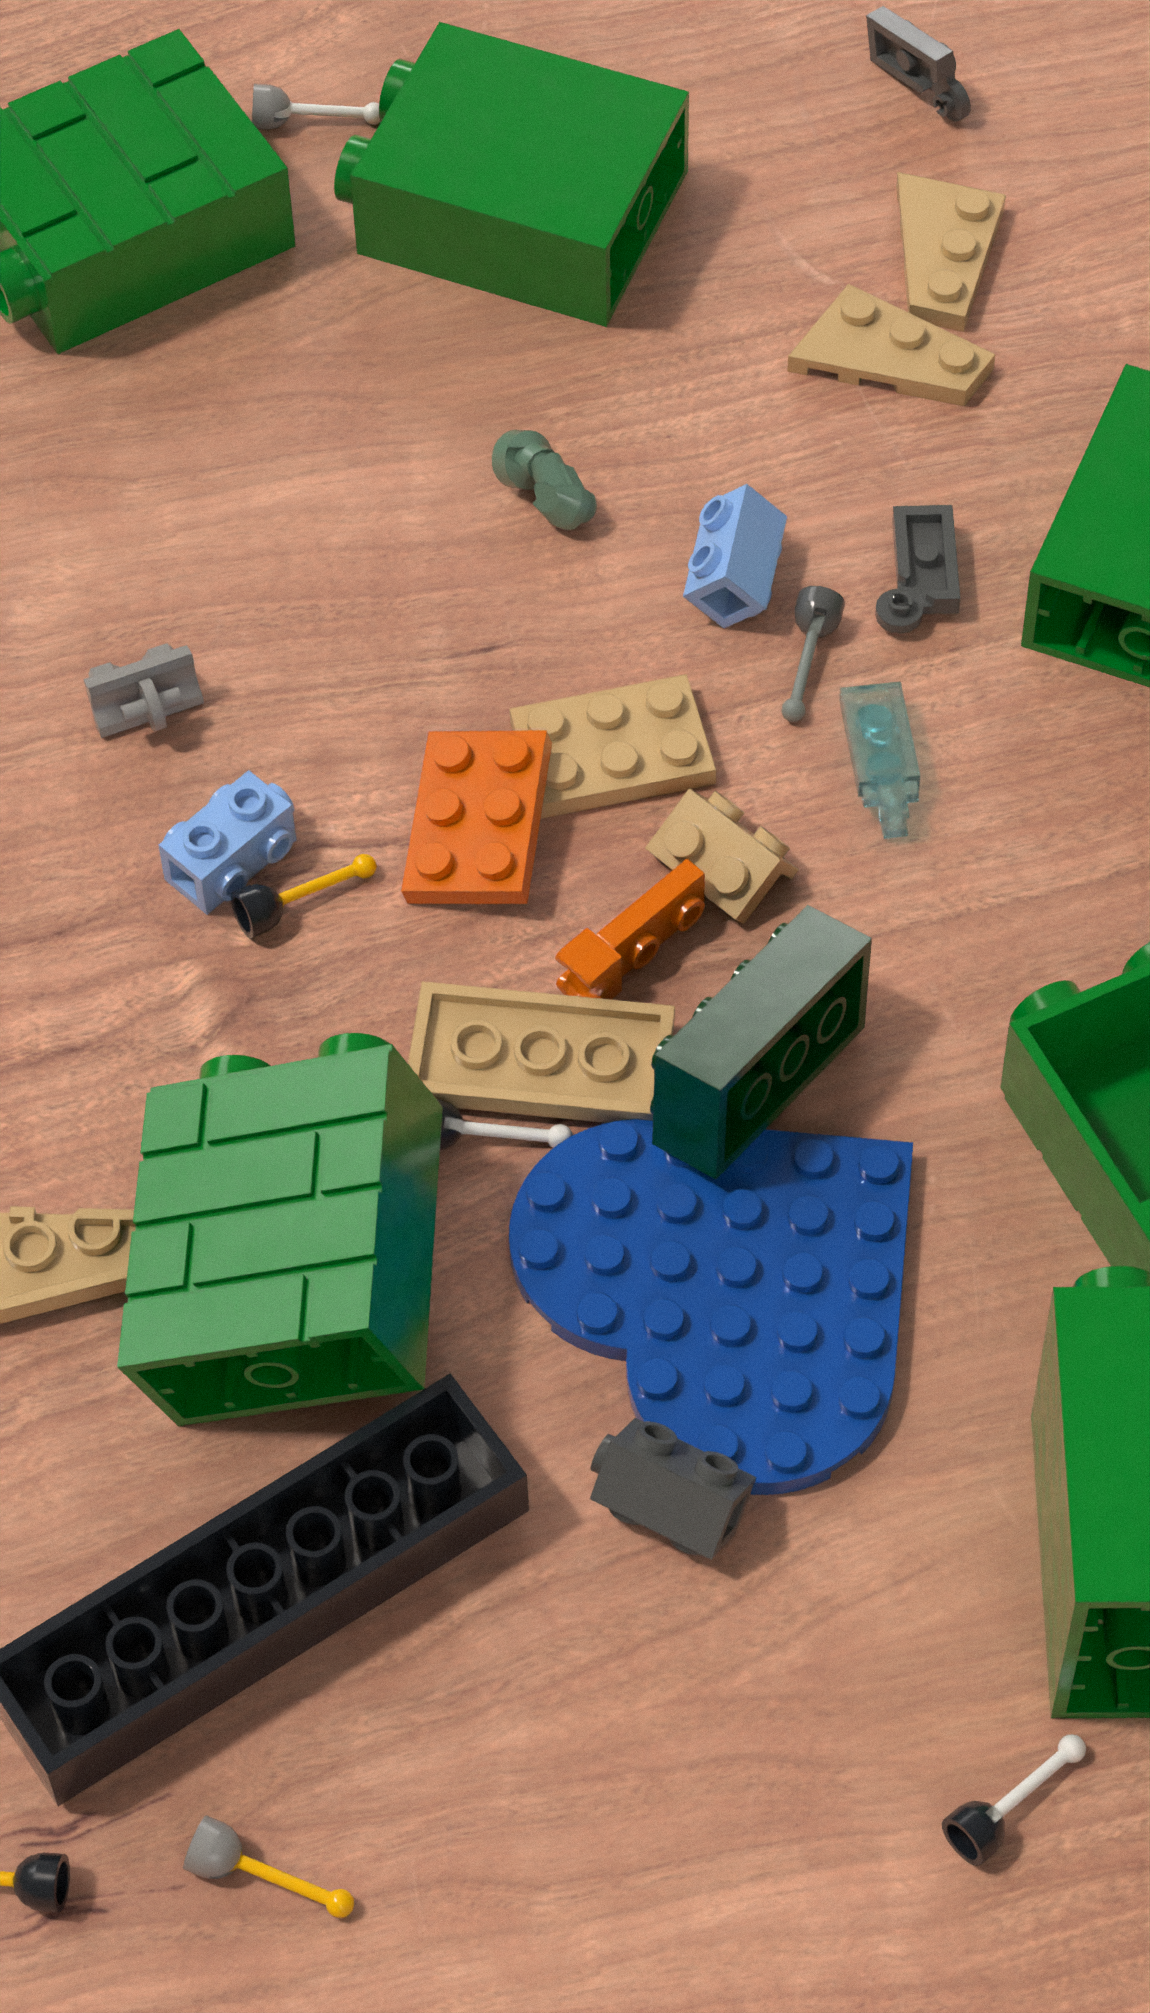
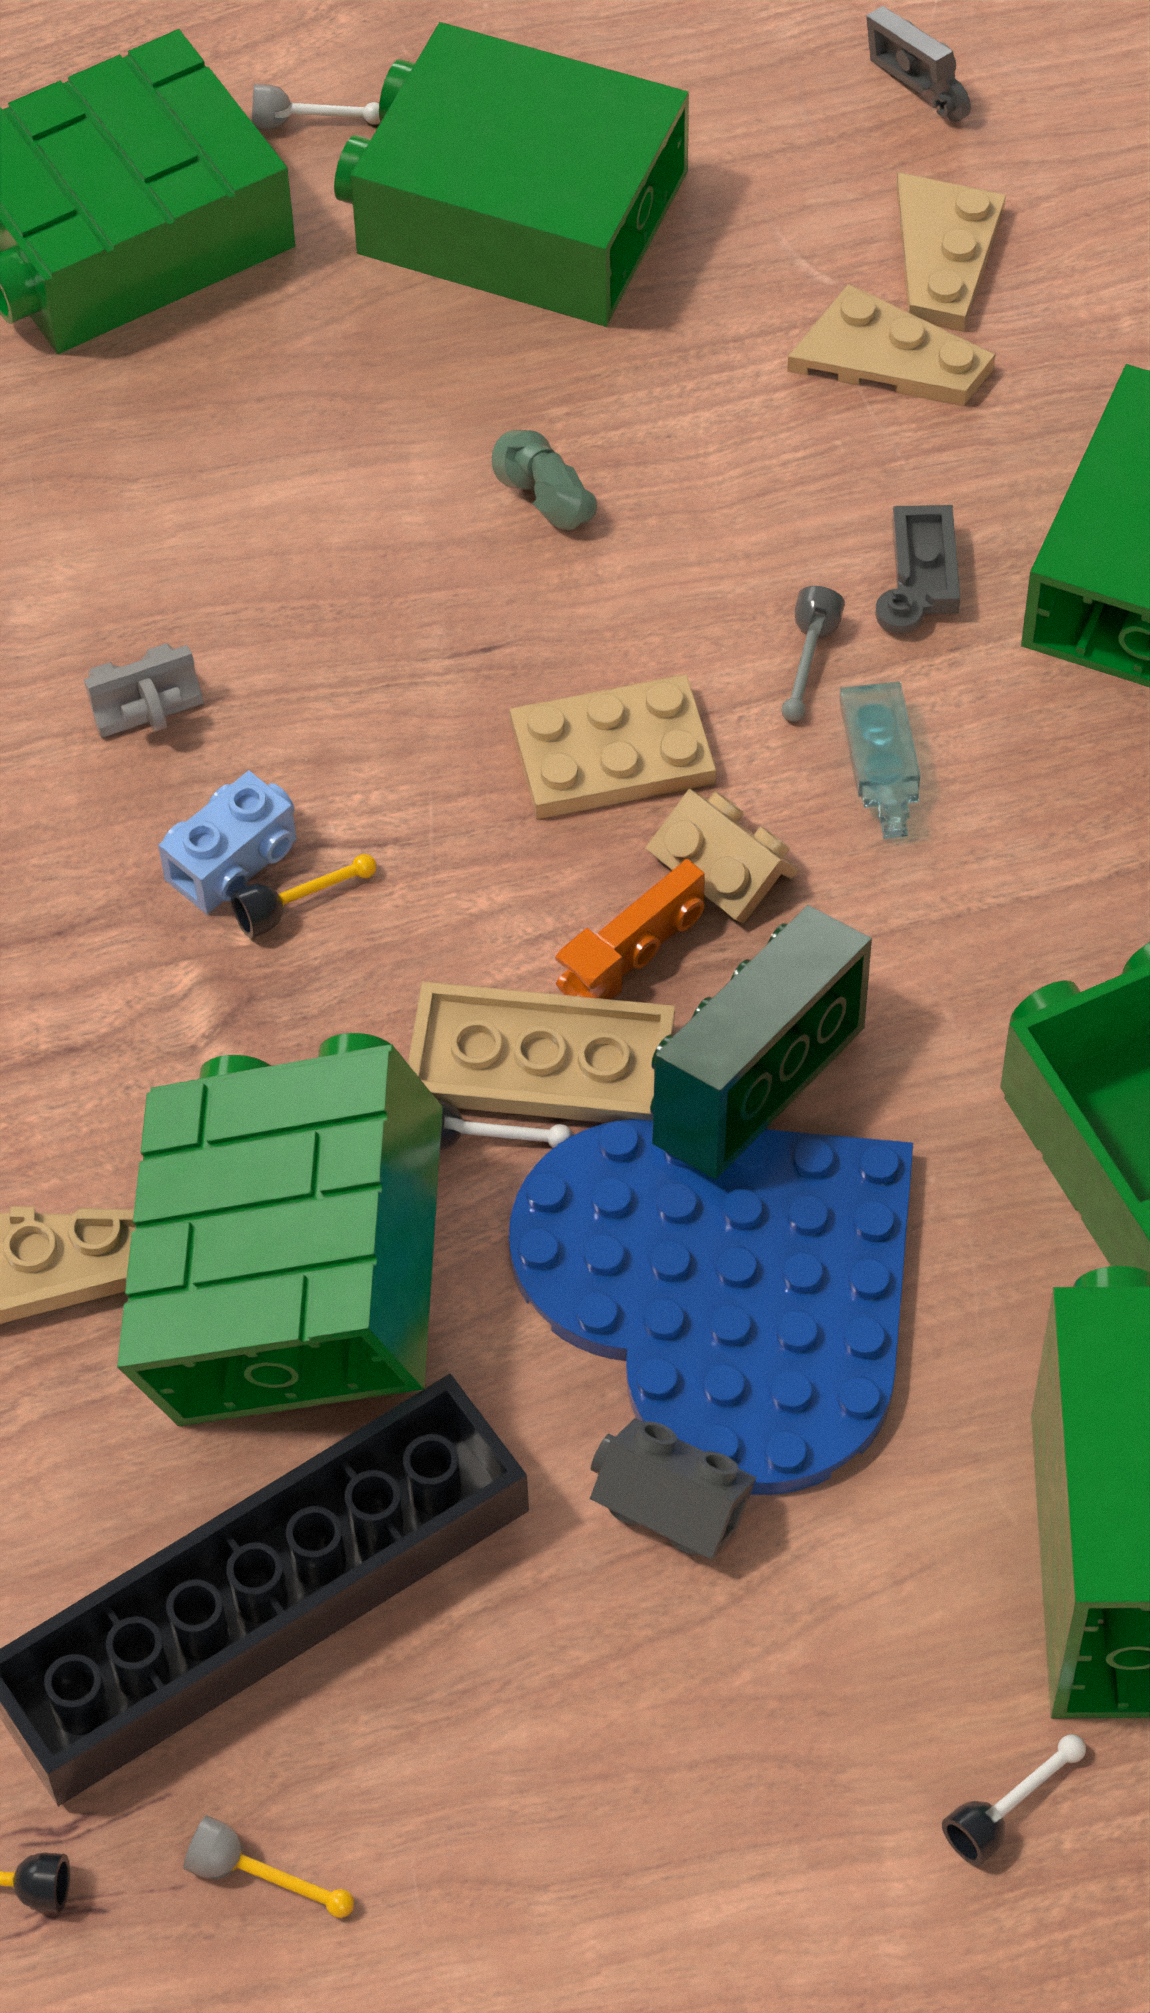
orange plate [401,730,552,904] -> none
light blue brick [683,484,787,629] -> none

